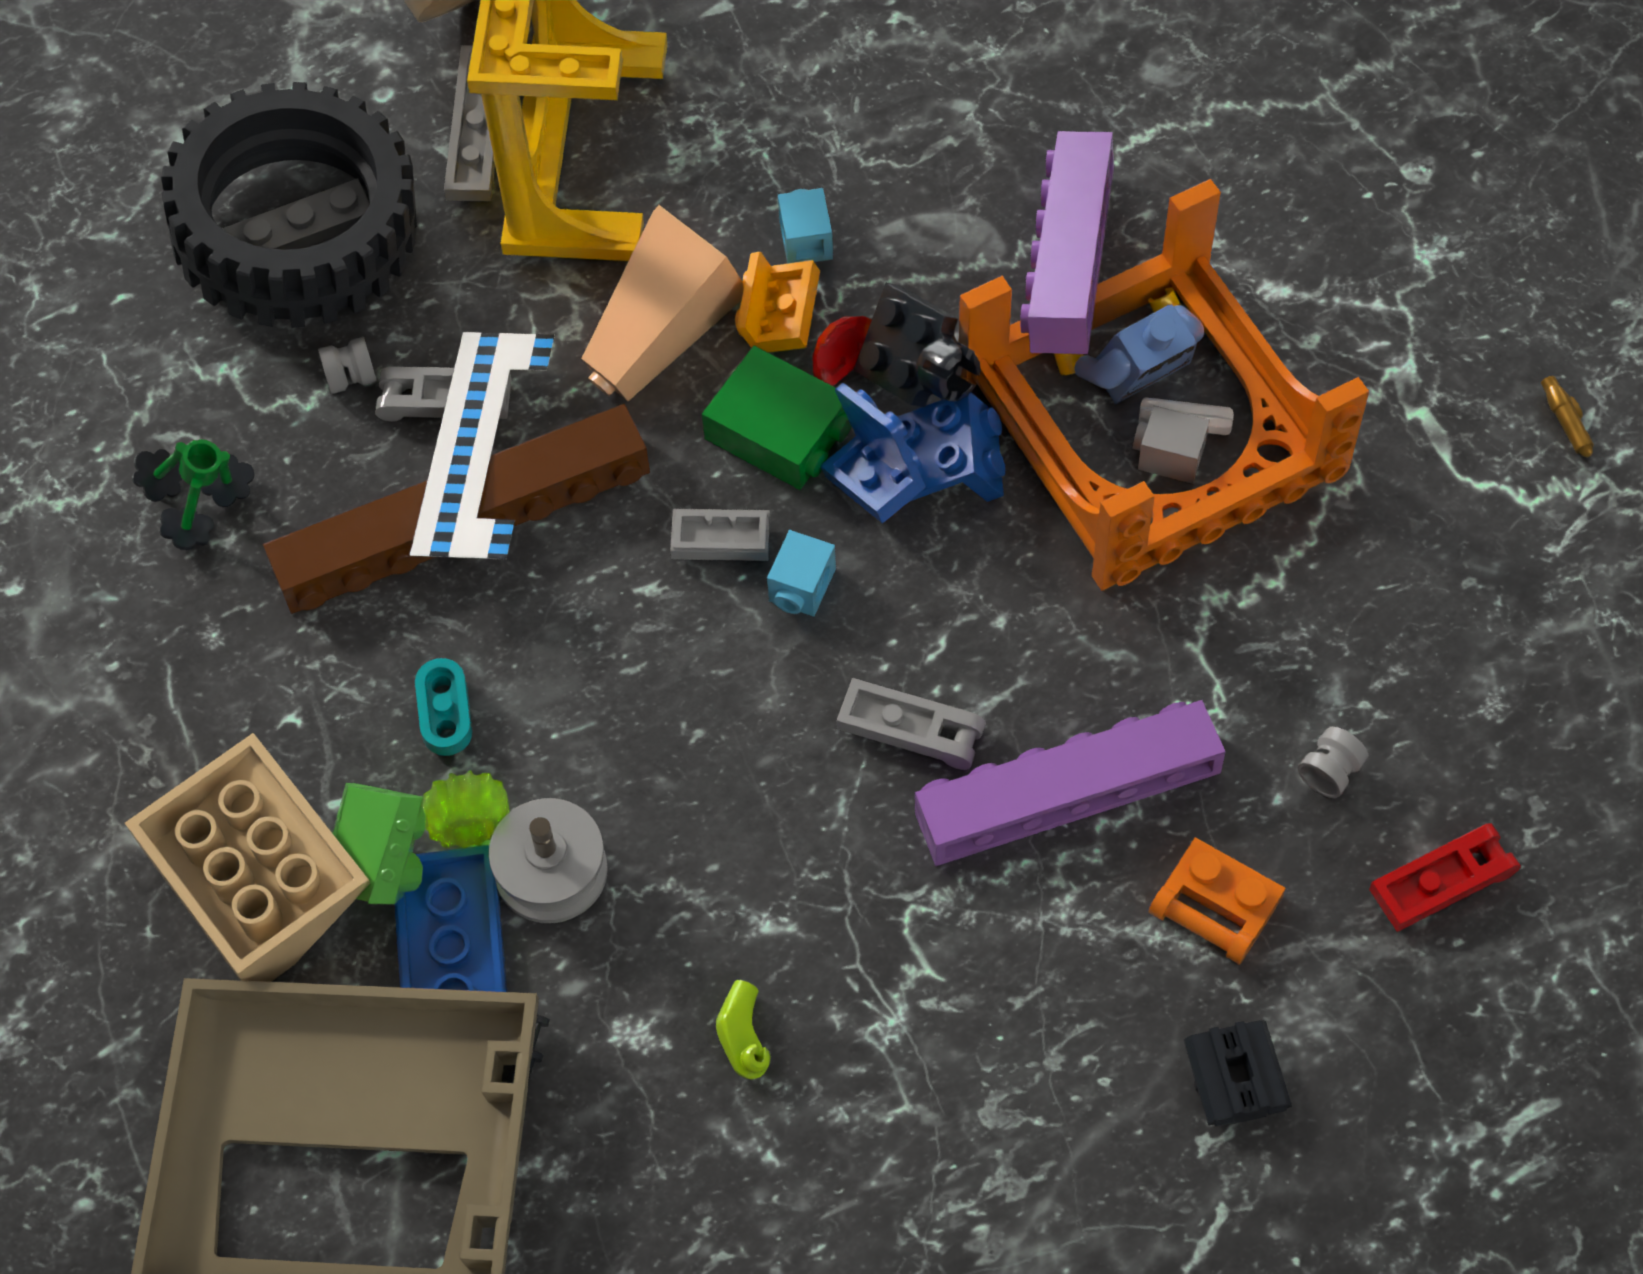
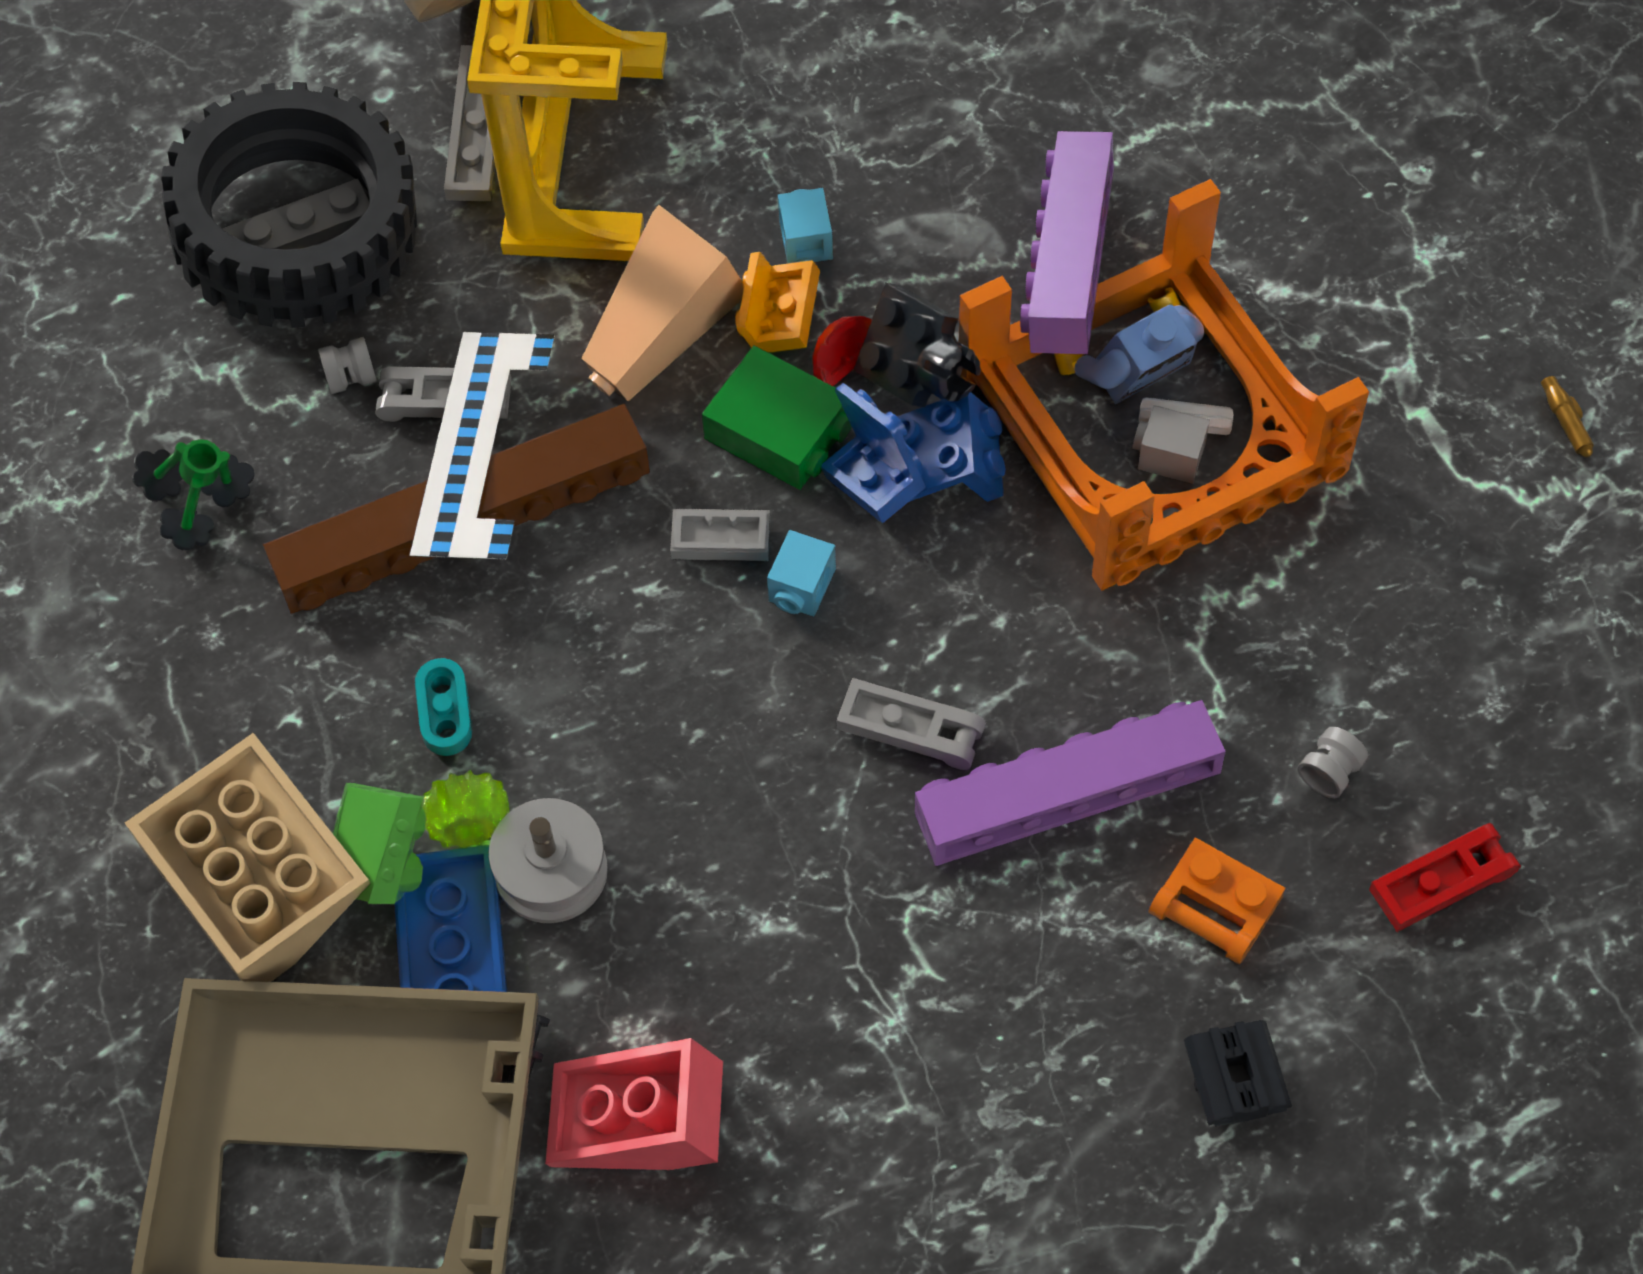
lime arm [716,980,771,1079] -> none
none -> coral slope [545,1038,723,1170]

